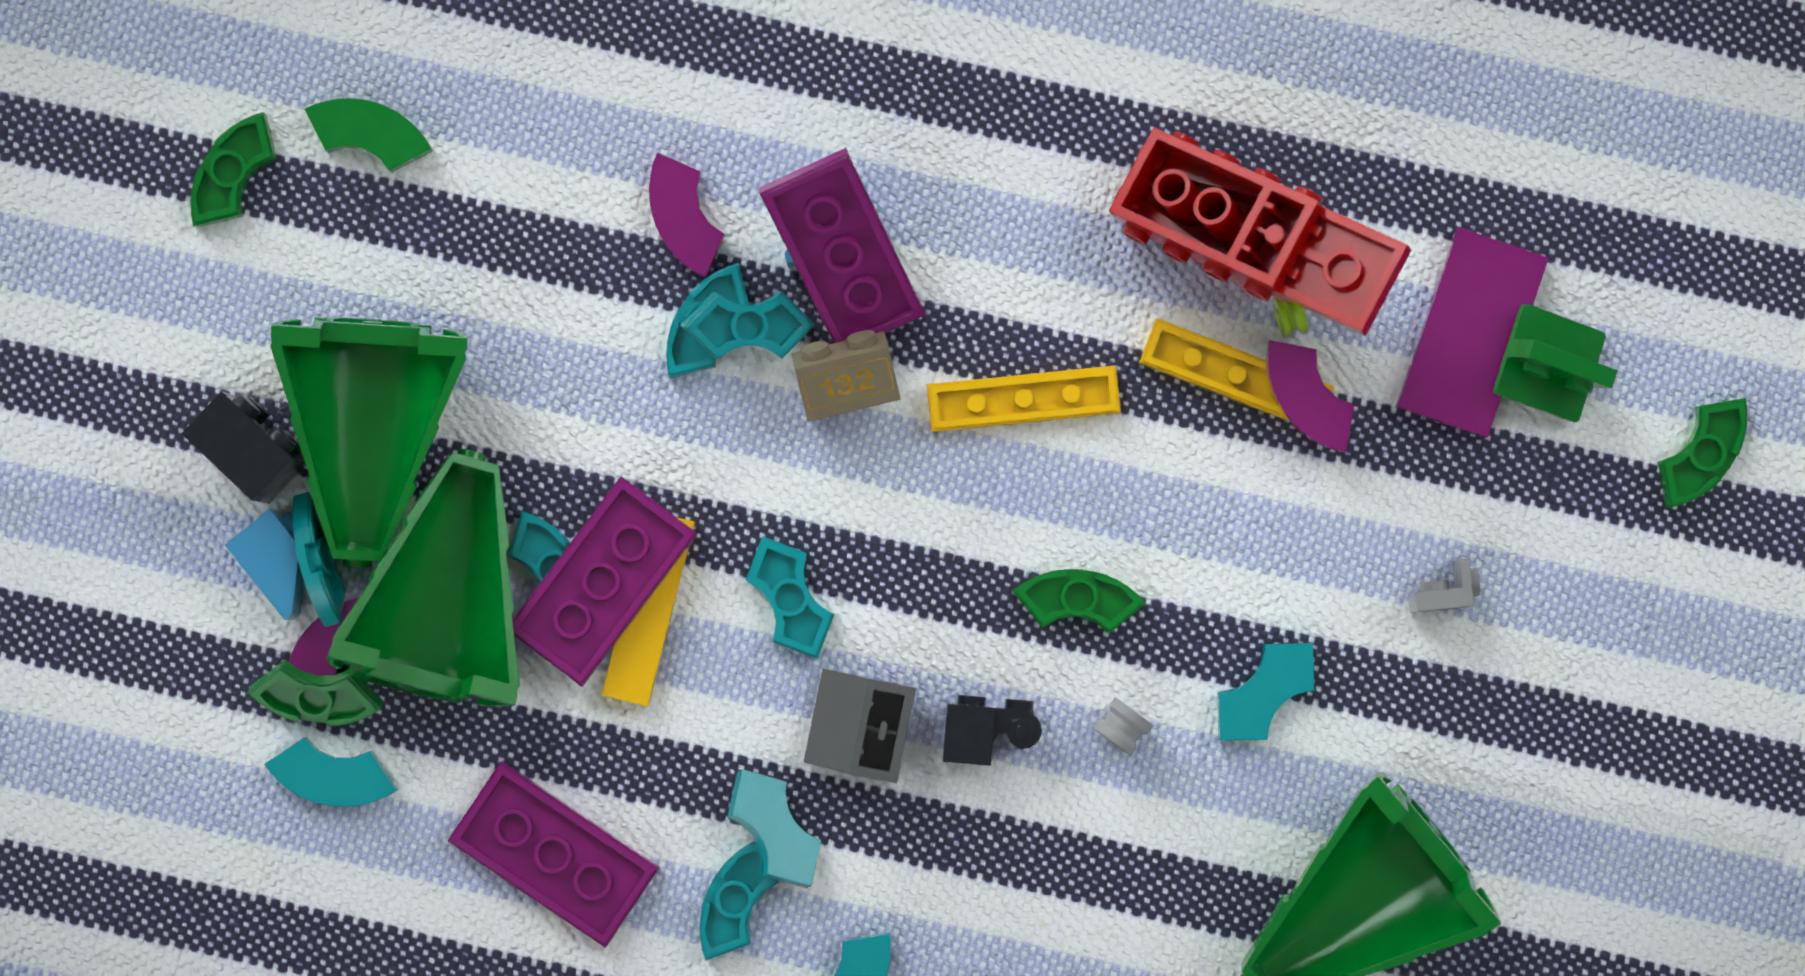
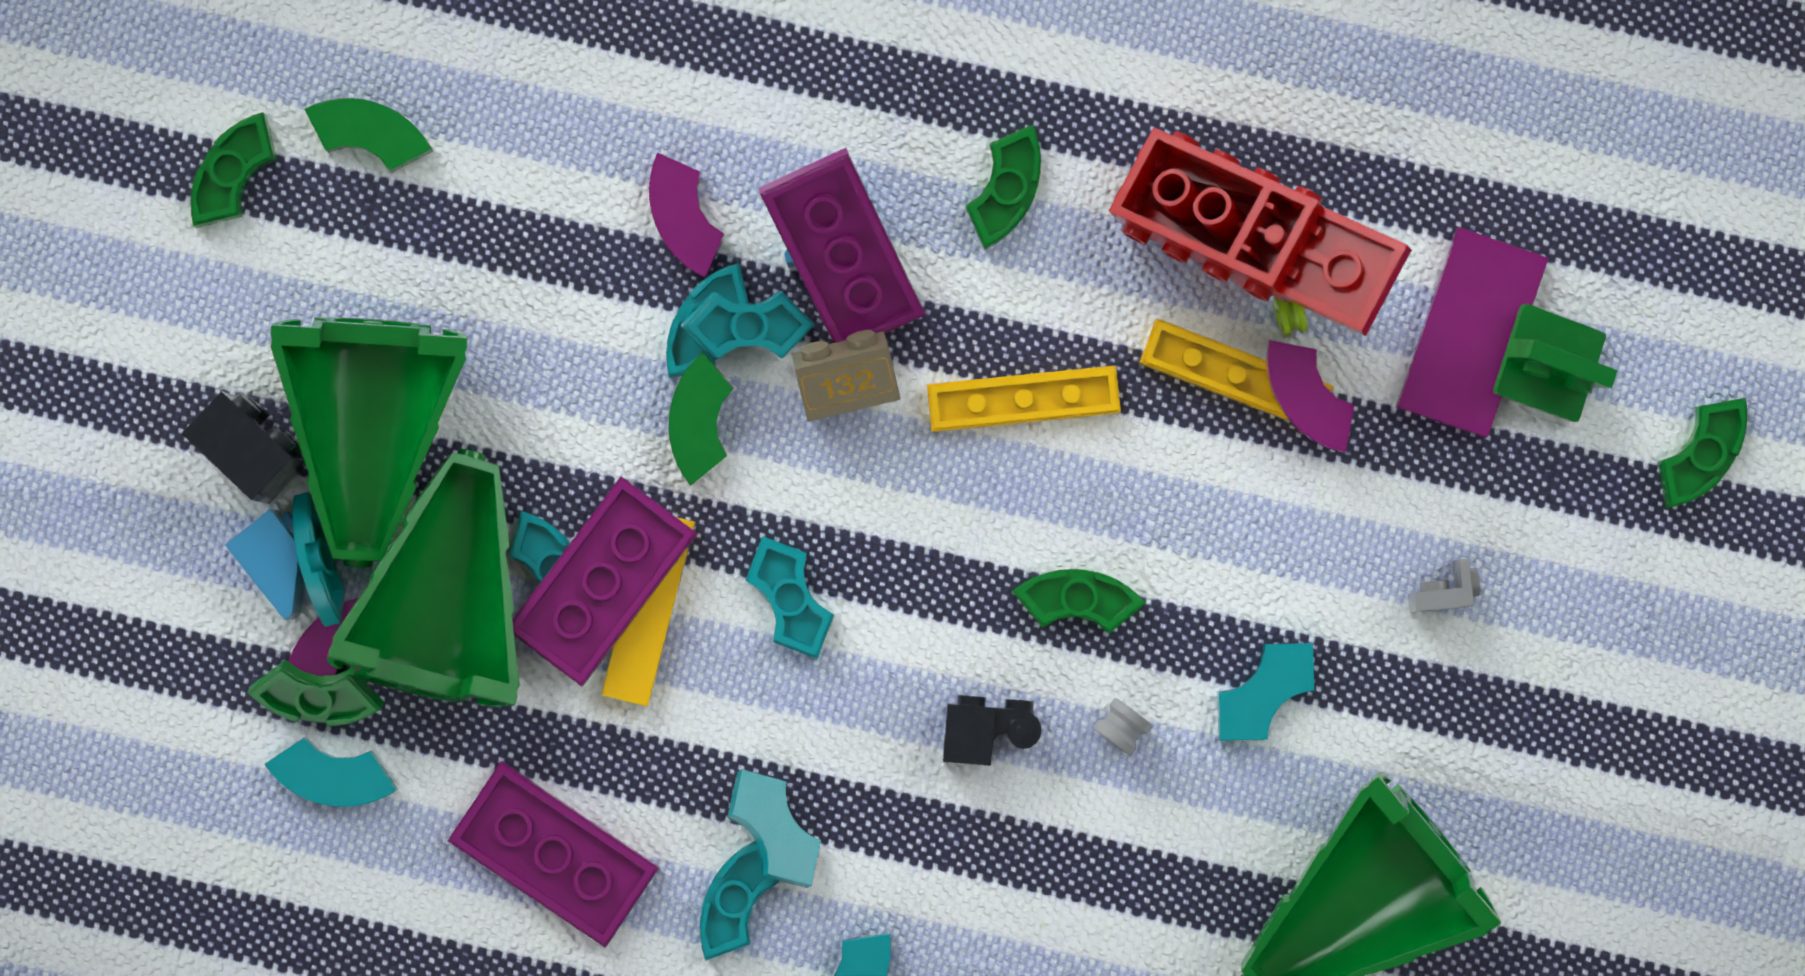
dark grey slope [804,669,916,784] -> none
none -> green tile [668,351,734,486]
none -> green tile [965,124,1041,250]

